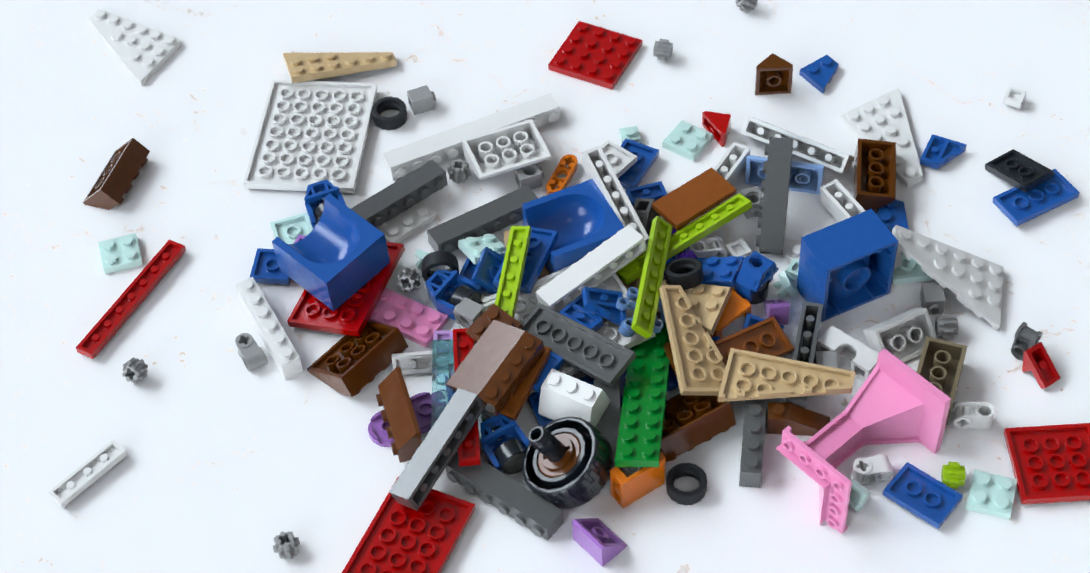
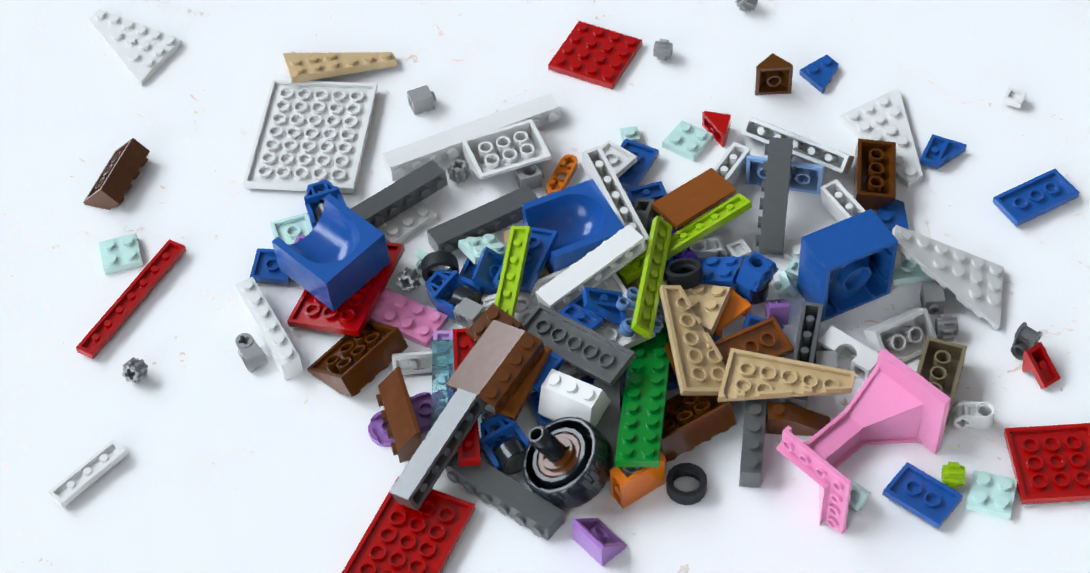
light grey gear [272,531,300,559] -> none
black tyre [372,97,407,130] -> none
light grey brick [739,186,764,219] -> none
white piece [850,454,894,486] -> none
black tile [985,149,1054,192] -> none

